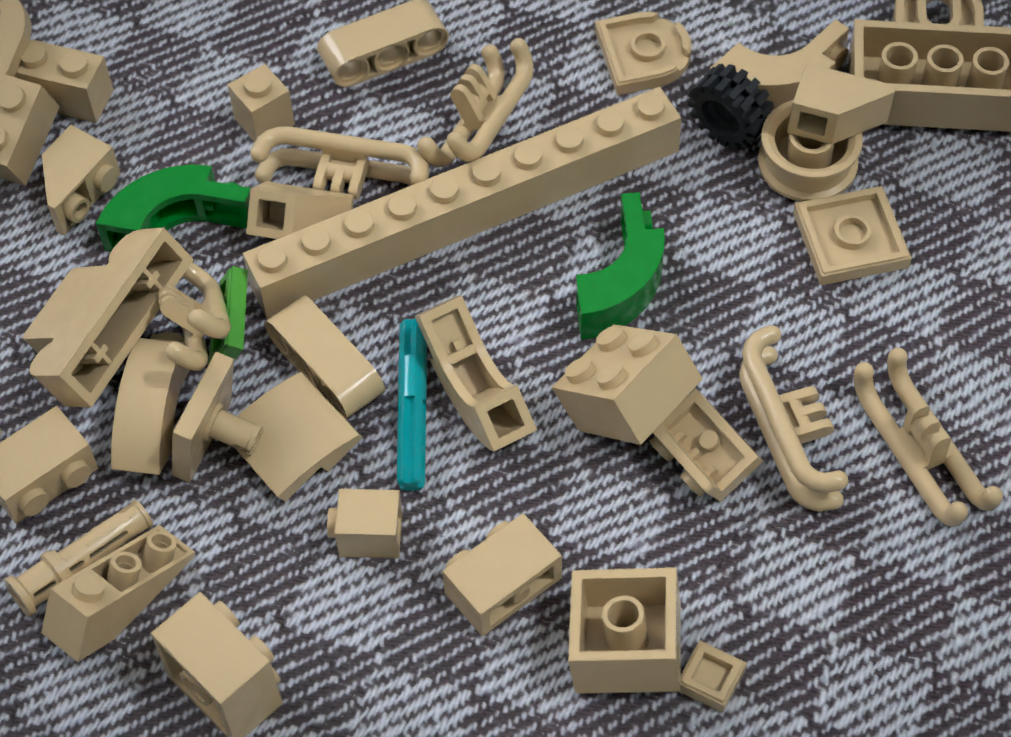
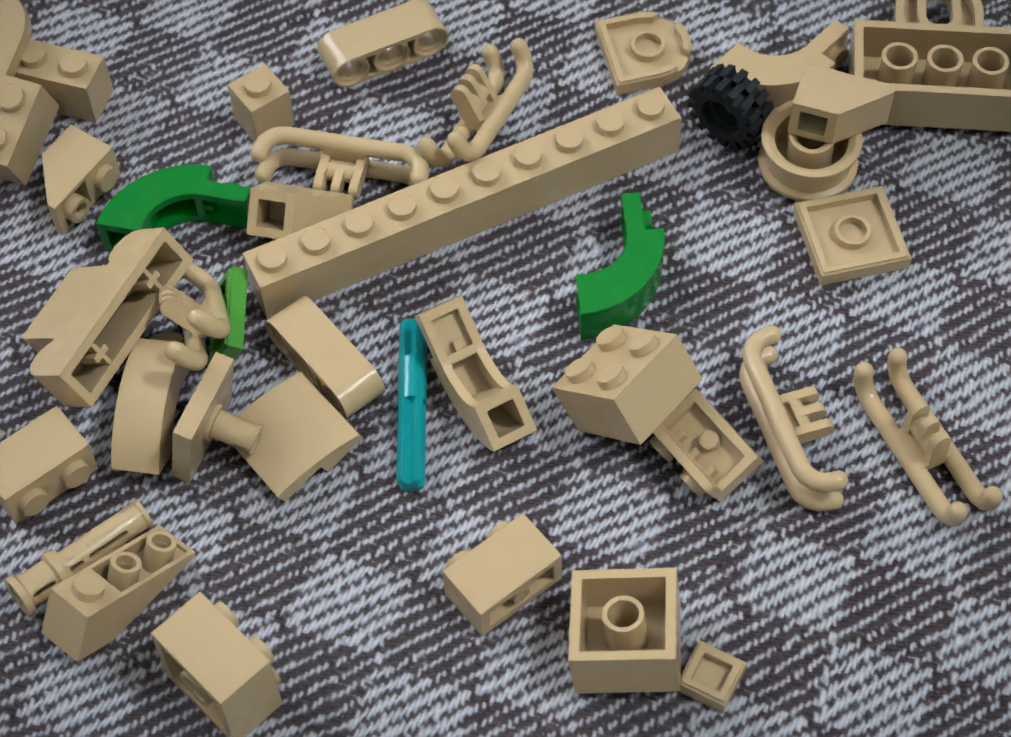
tan brick [327,489,403,558] -> none

